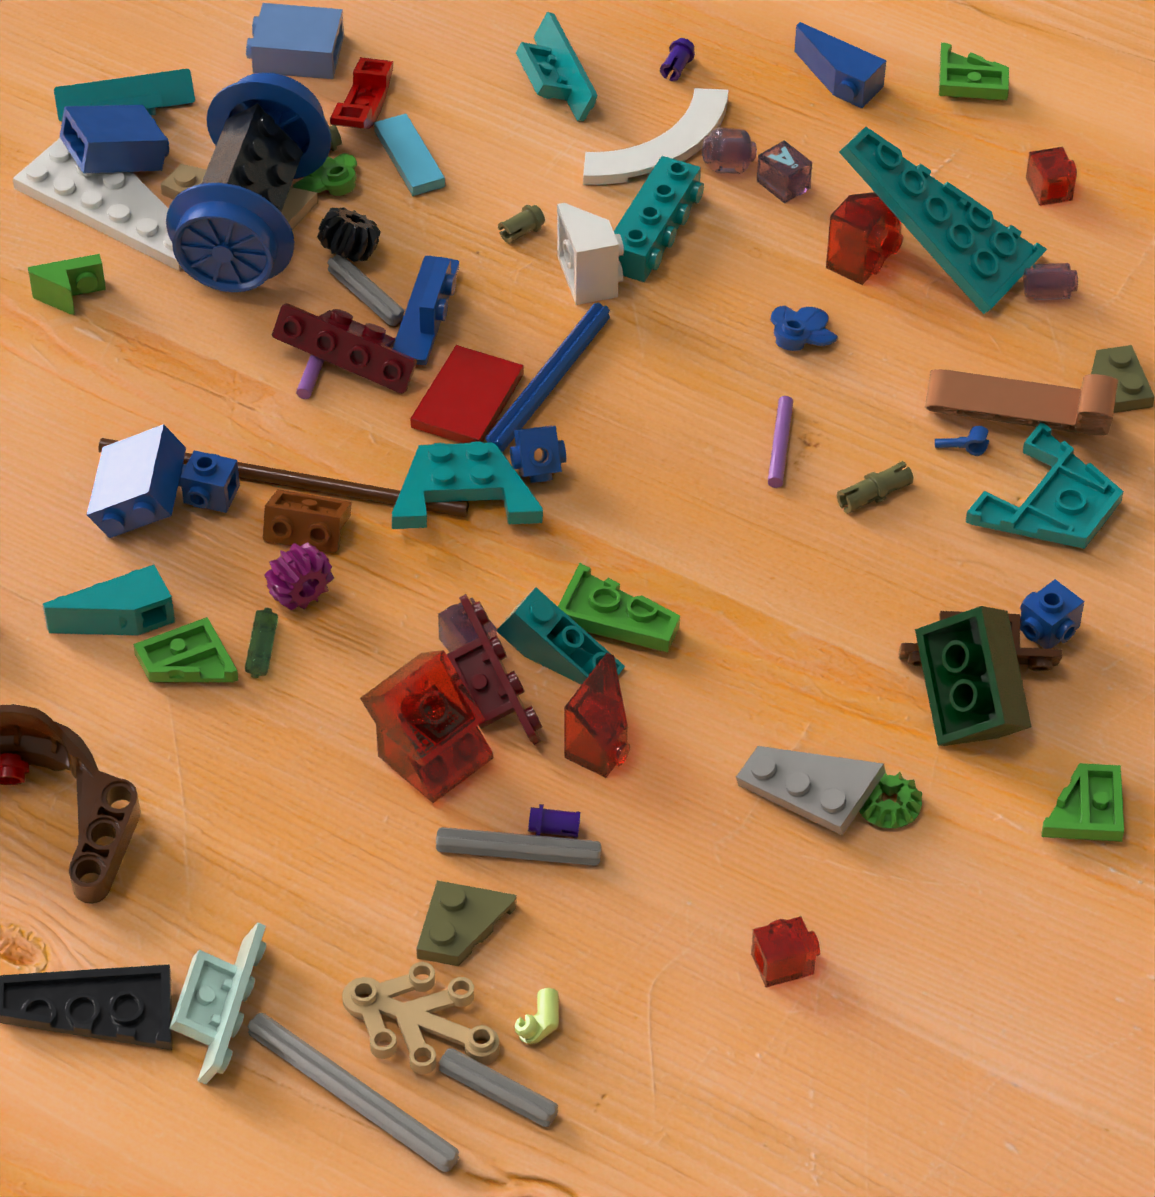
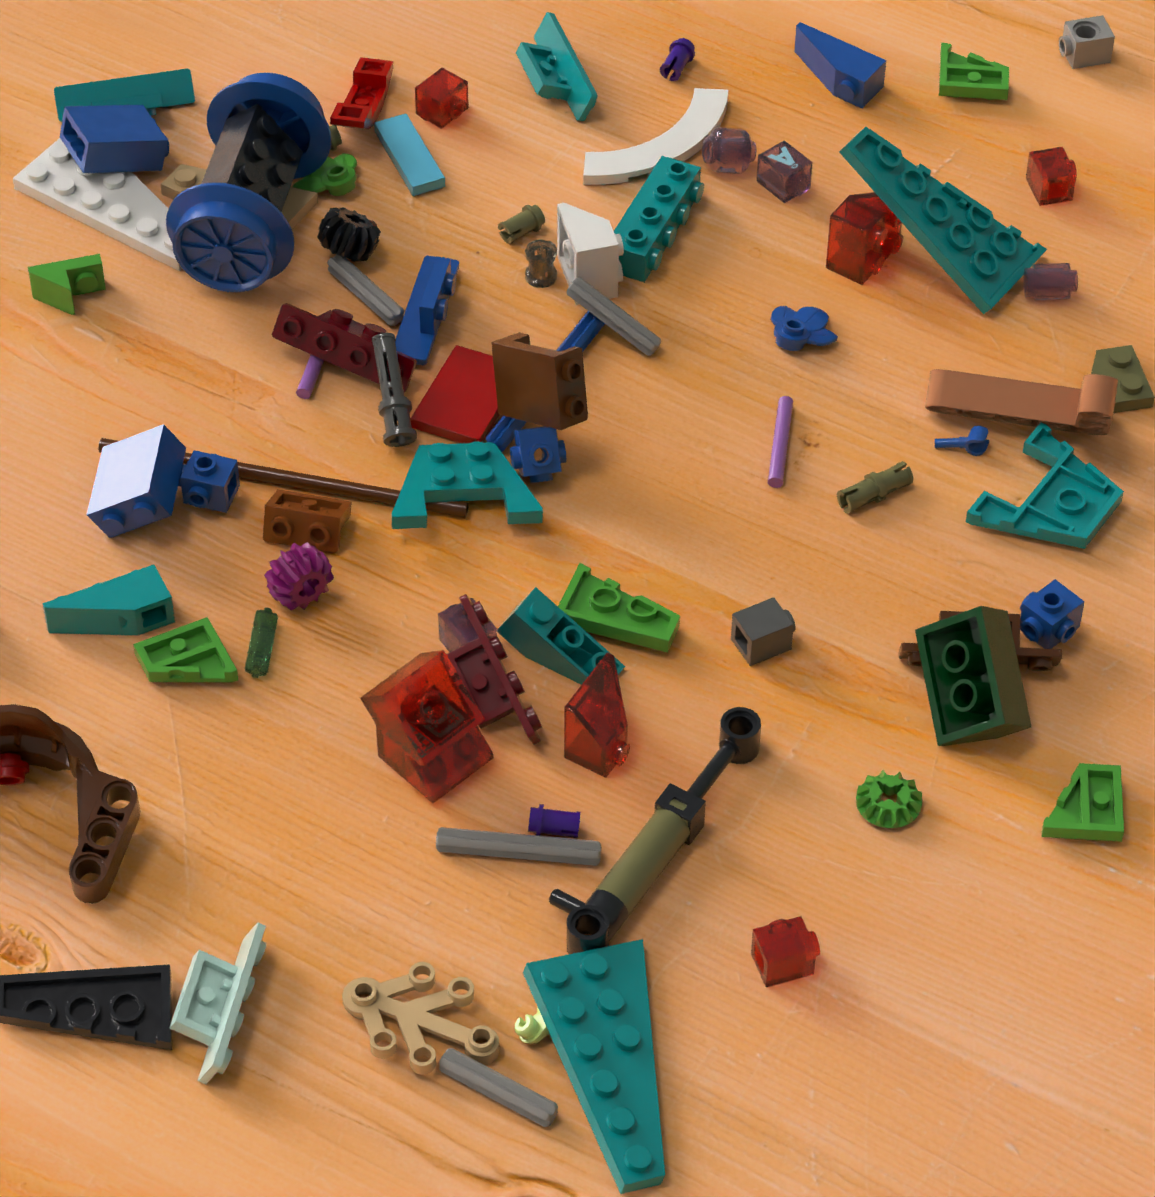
medium blue brick [246,3,344,79] -> none
light grey axle [248,1013,459,1172] -> none
olive wing [416,880,517,966] -> none
light grey wing [736,746,886,835] -> none
none -> dark grey pin [372,333,417,447]
none -> clear red brick [415,67,469,129]
none -> reddish brown panel [491,332,588,430]
none -> teal wing [523,939,665,1194]
none -> clear smoke bush [525,239,557,288]
none -> black piece [549,707,761,954]
none -> light grey axle [566,277,661,356]
none -> dark grey brick [731,597,796,666]
none -> light grey brick [1059,15,1115,69]

